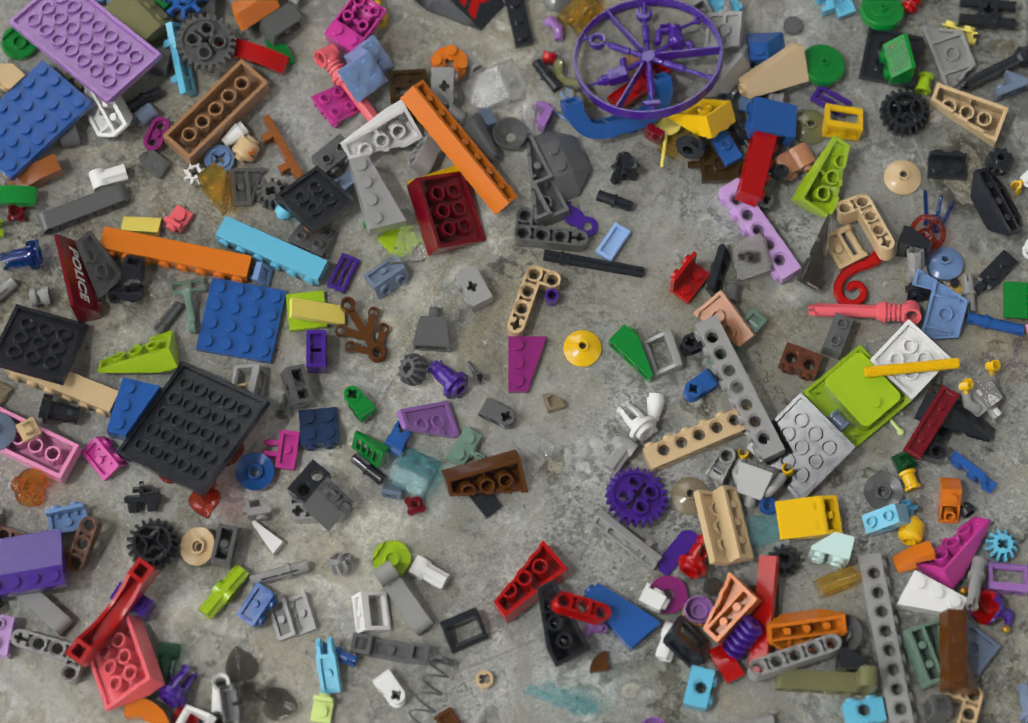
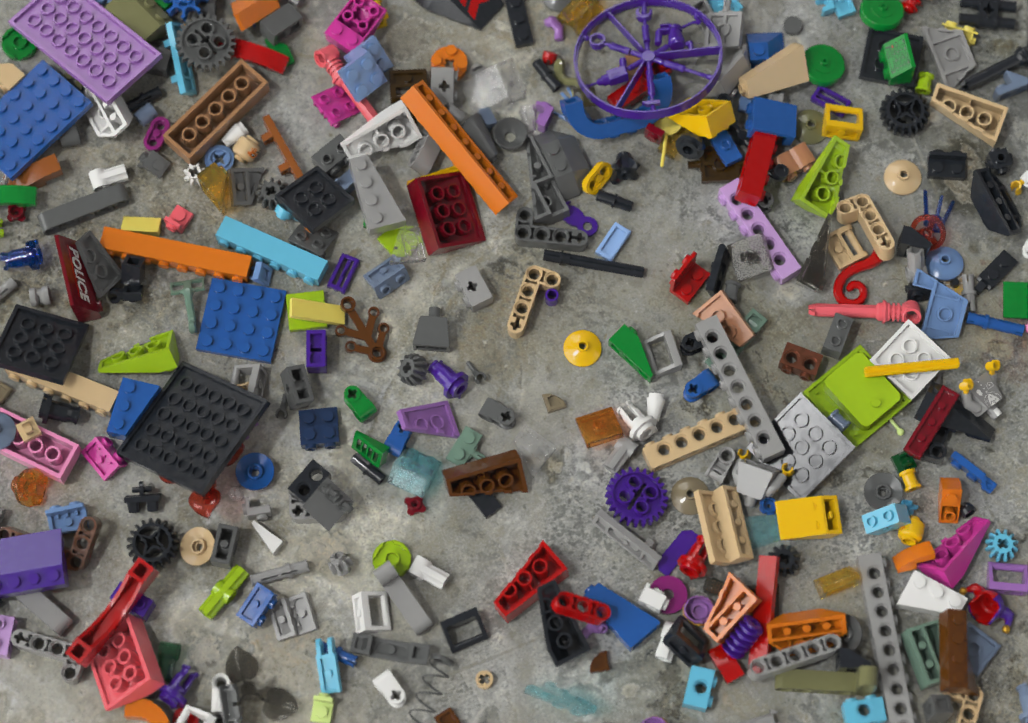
dark grey axle [154,301,183,334] -> none
dark pink hinge [262,430,300,471] -> none
sand blue slope [382,483,404,500] -> none
magenta wing [508,336,547,393] -> none
light aqua slope [807,532,855,569] -> none
light grey pin [965,556,988,611] -> none
none -> clear orange plate [575,407,624,449]
none -> yellow plate [582,161,613,195]

